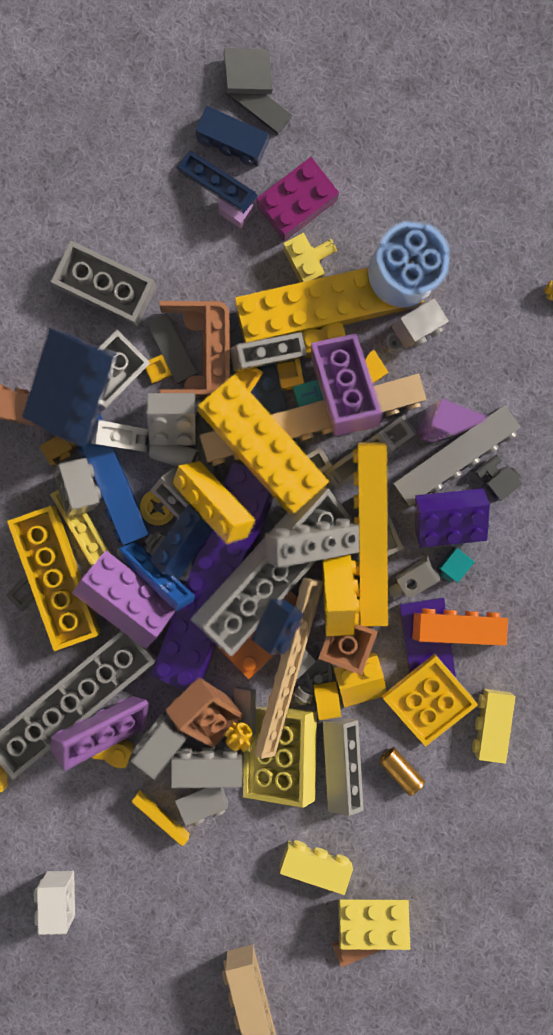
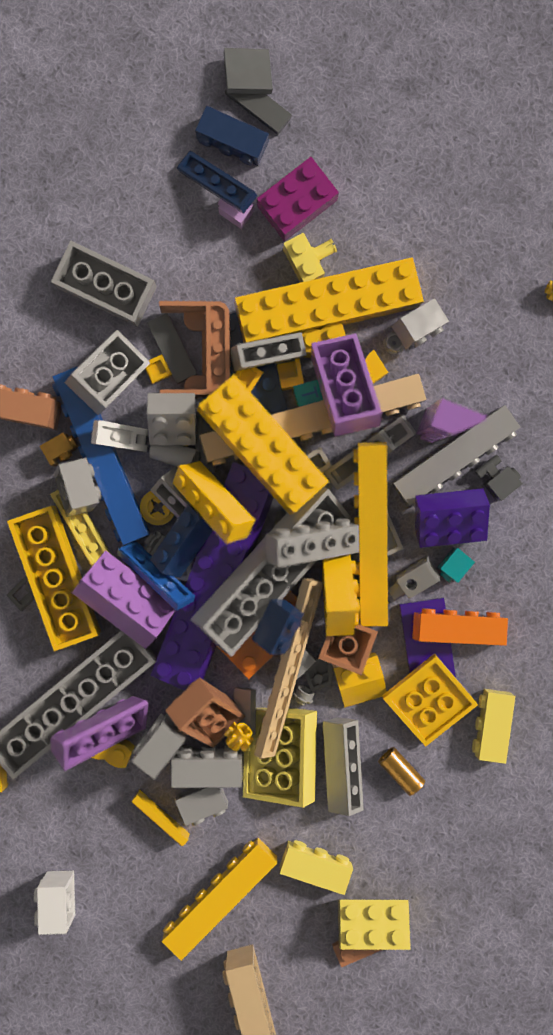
dark blue piece [22,327,119,447] -> none
yellow brick [314,682,341,720] -> none
light blue brick [368,221,449,307] -> none
none -> yellow brick [162,838,277,961]

